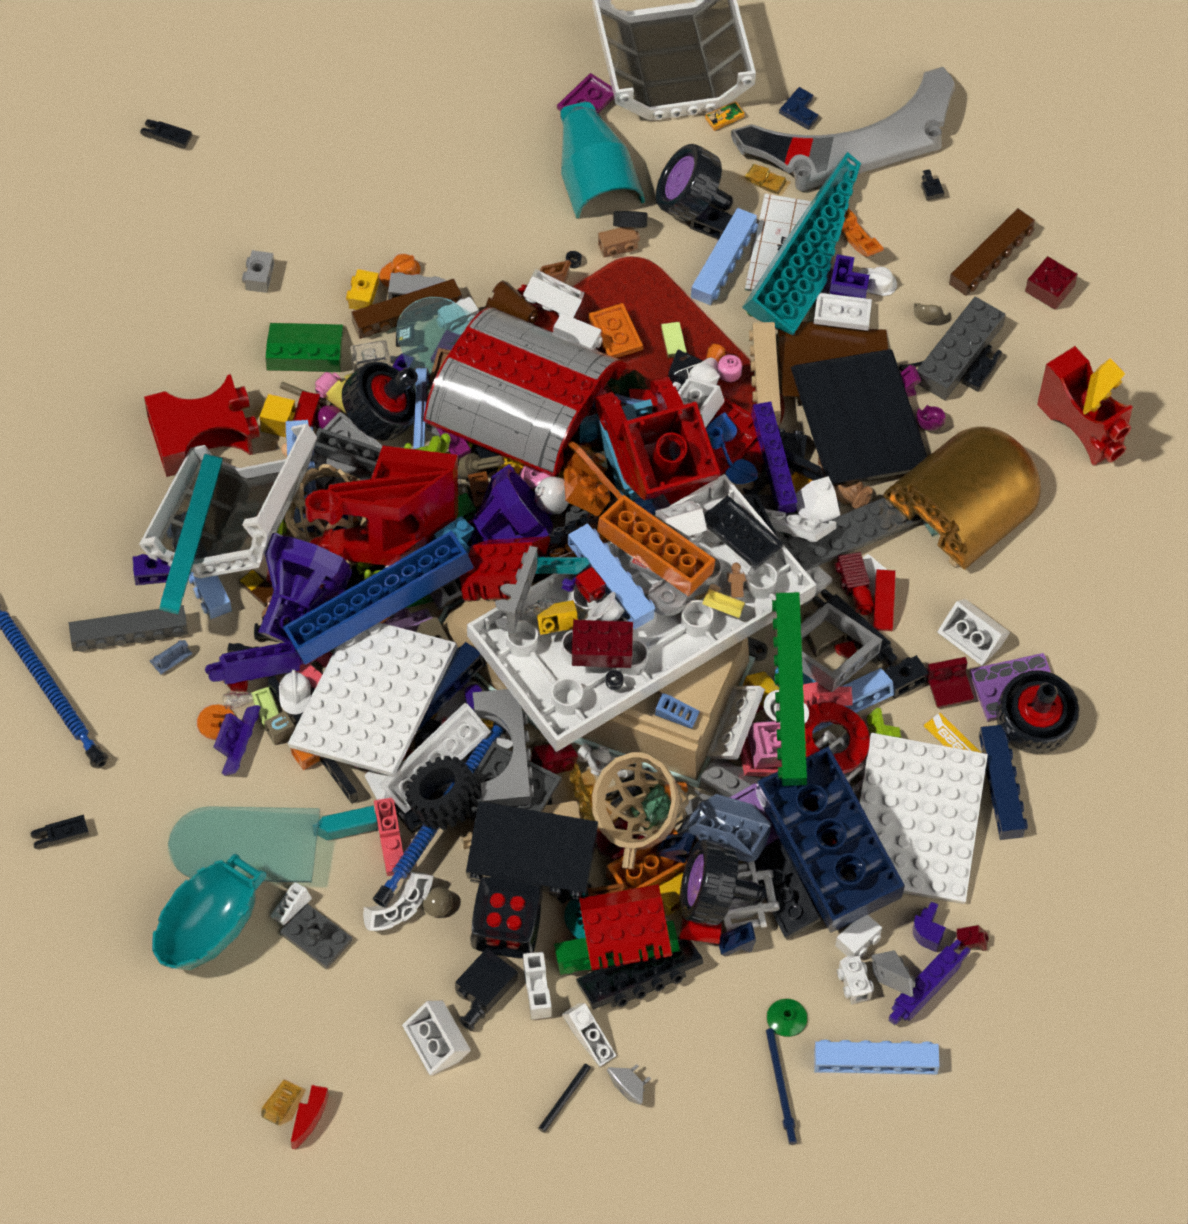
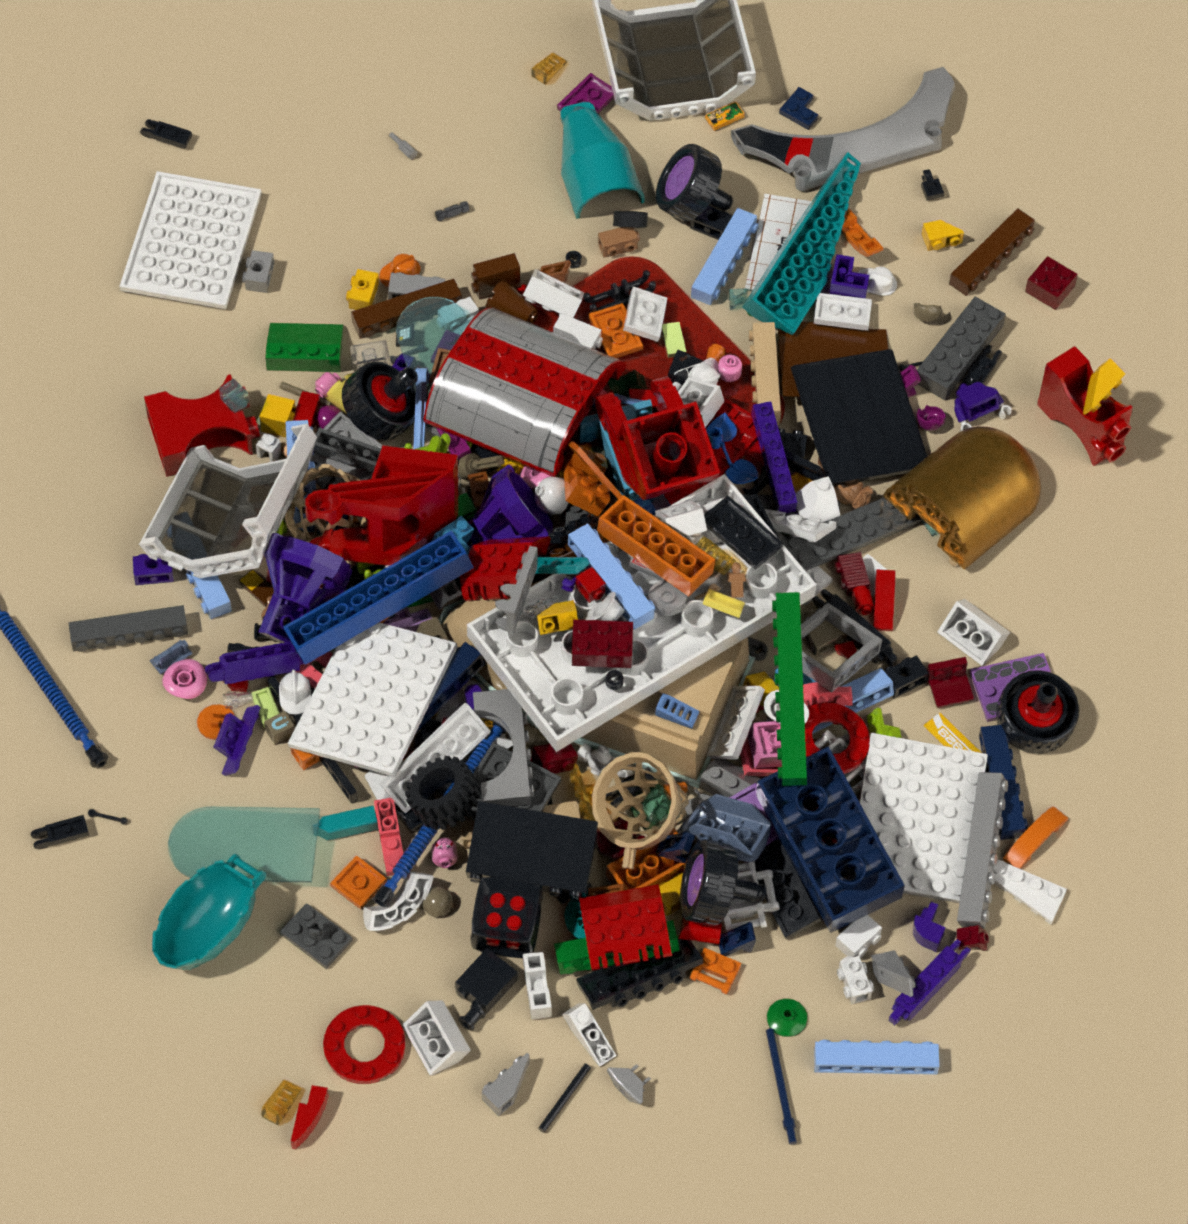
teal beam [159,454,223,615] -> none
white slope [270,882,312,925] -> none
clear yellow slope [745,164,786,195] -> none
none -> black hinge [88,809,128,825]
none -> white plate [119,171,262,309]
none -> bright pink hat [162,659,207,699]
none -> clear light blue brick [219,378,249,413]
none -> white window [256,433,282,462]
none -> red plate [323,1005,406,1084]
none -> orange plate [330,855,387,910]
none -> light grey axle [389,132,418,159]
none -> bright pink head [431,838,458,868]
none -> black axle [435,201,469,221]
none -> reddish brown brick [471,253,521,300]
none -> light grey slope [482,1053,530,1117]
none -> clear yellow slope [531,53,567,85]
none -> black piece [583,270,656,313]
none -> white plate [623,287,667,342]
none -> orange plate [690,947,741,995]
none -> clear yellow slope [696,536,736,576]
none -> clear light blue slope [729,288,748,310]
none -> yellow slope [921,220,964,251]
none -> dark purple torso [954,382,1012,431]
none -> light grey brick [957,772,1008,929]
none -> white wing [993,860,1067,925]
none -> orange slope [1003,806,1068,869]

